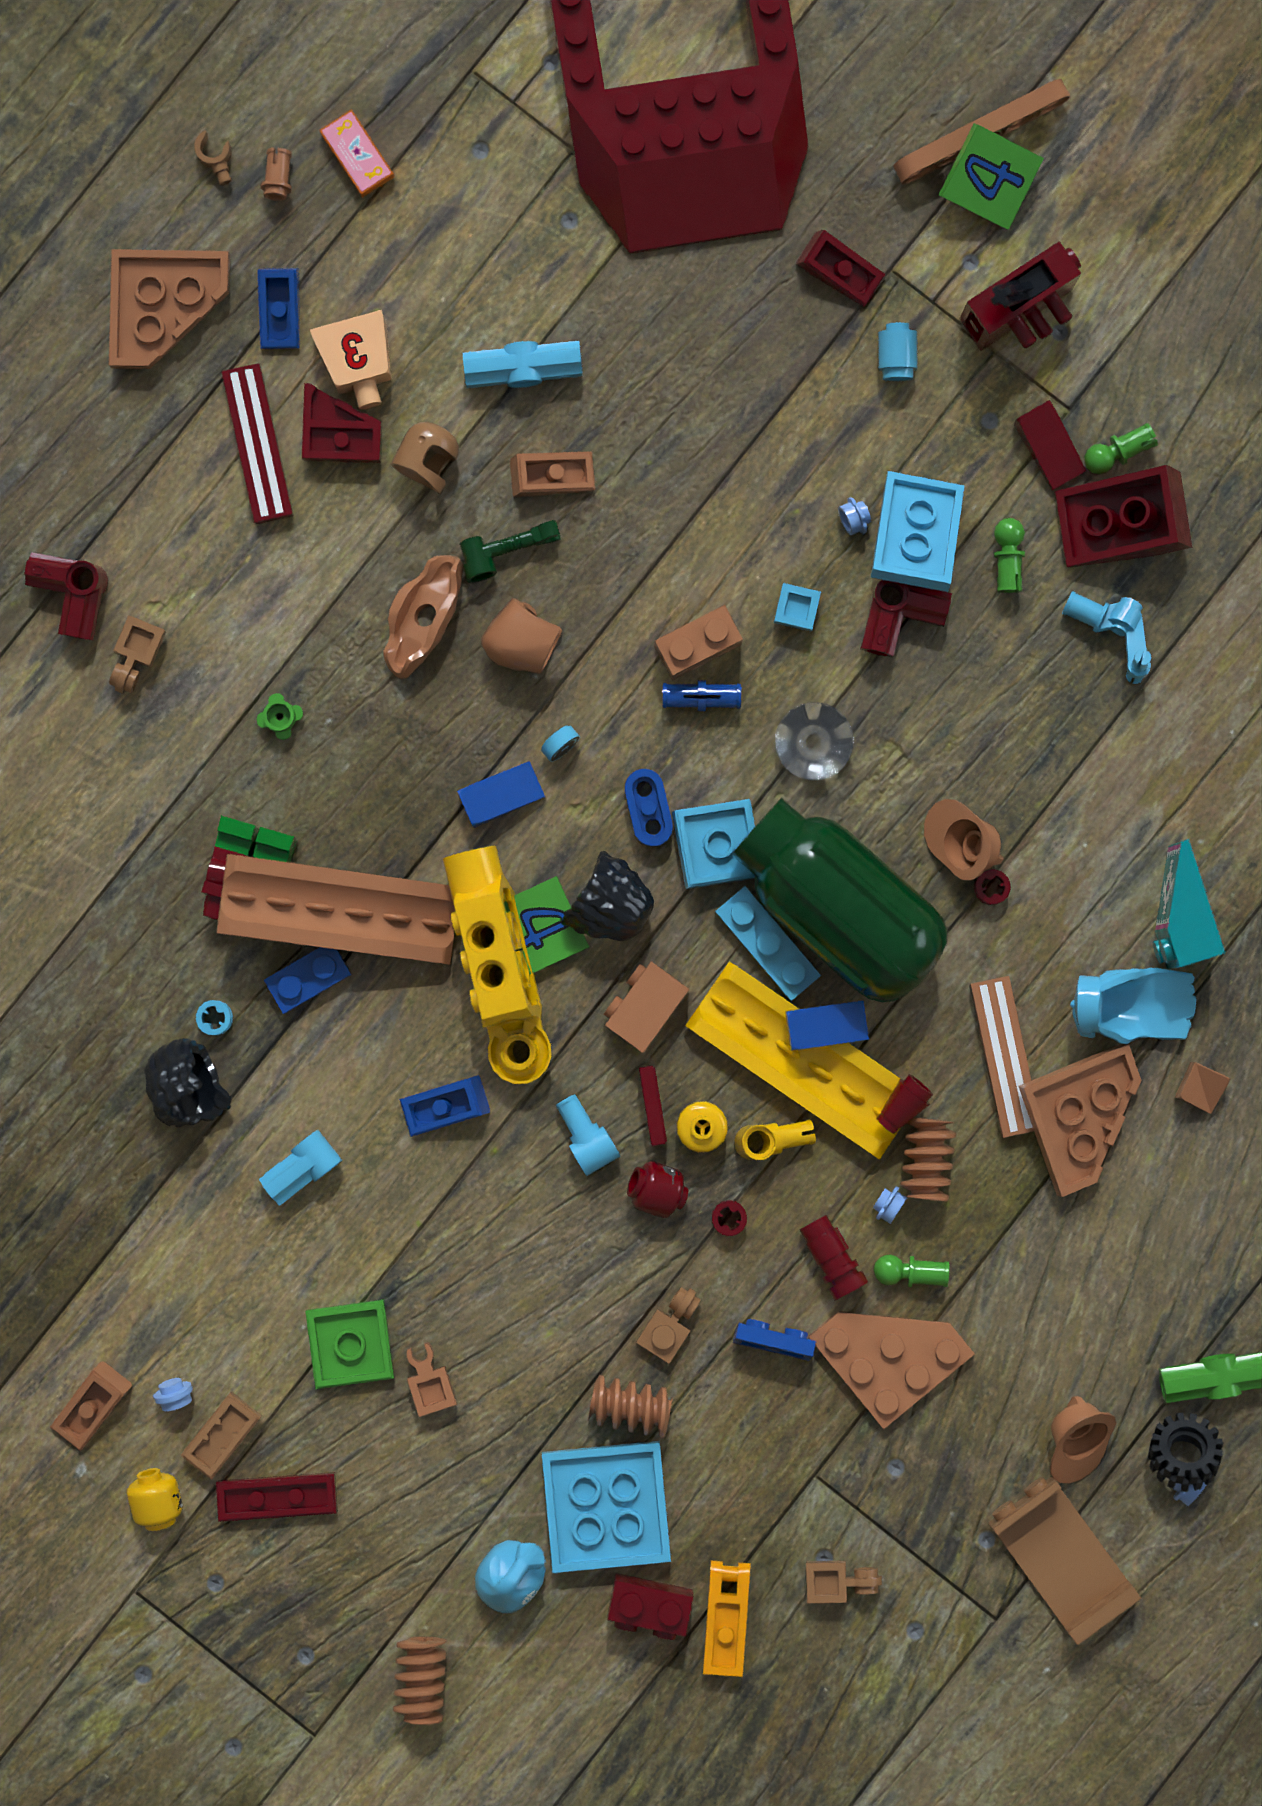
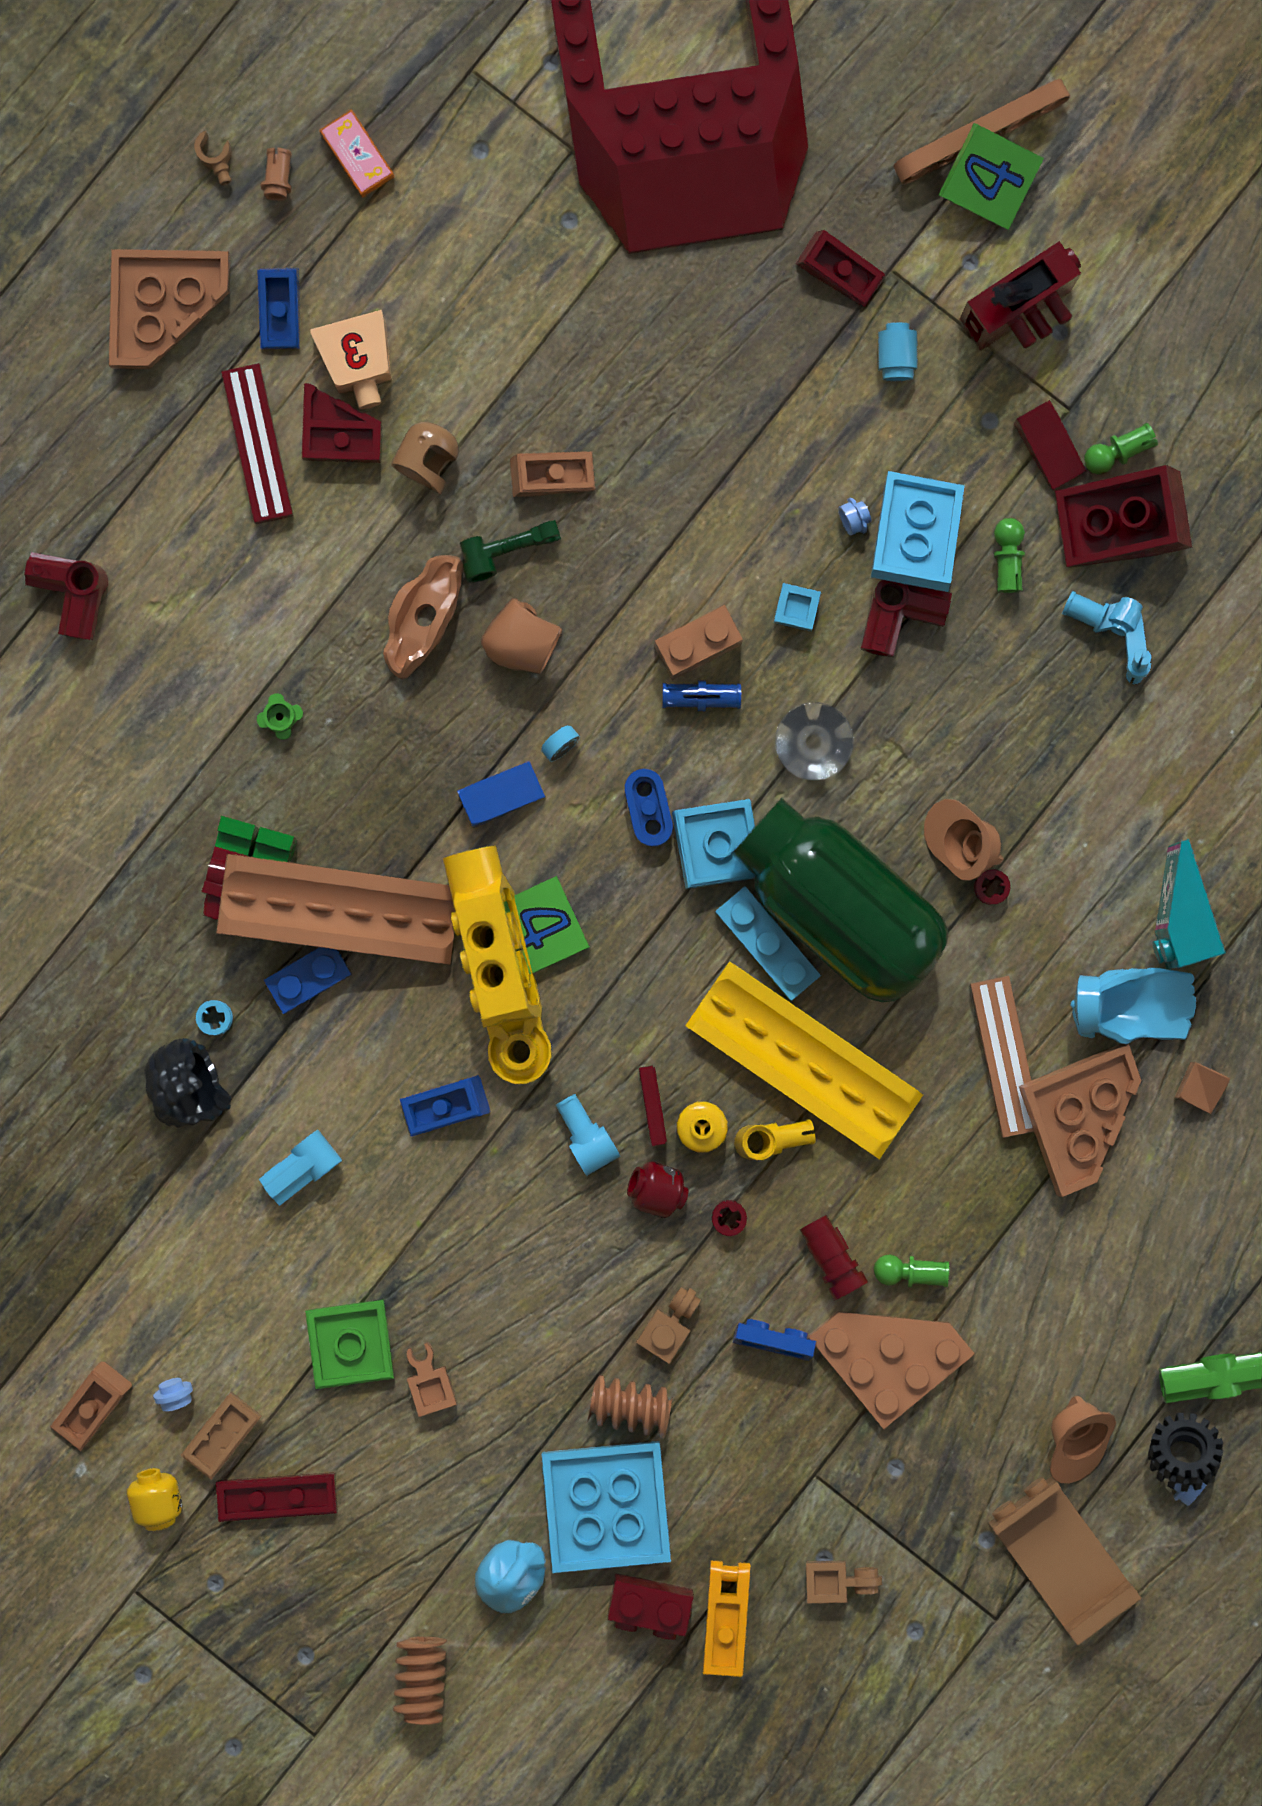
medium nougat plate [109,615,166,694] -> none
medium azure piece [463,341,583,388] -> none
black hair [561,851,654,941] -> none
nougat brick [603,961,689,1053] -> none
blue slope [785,1000,869,1051] -> none
light blue plate [873,1187,907,1224] -> none
dark red cone [876,1074,933,1134] -> none
nougat piece [900,1118,956,1201] -> none

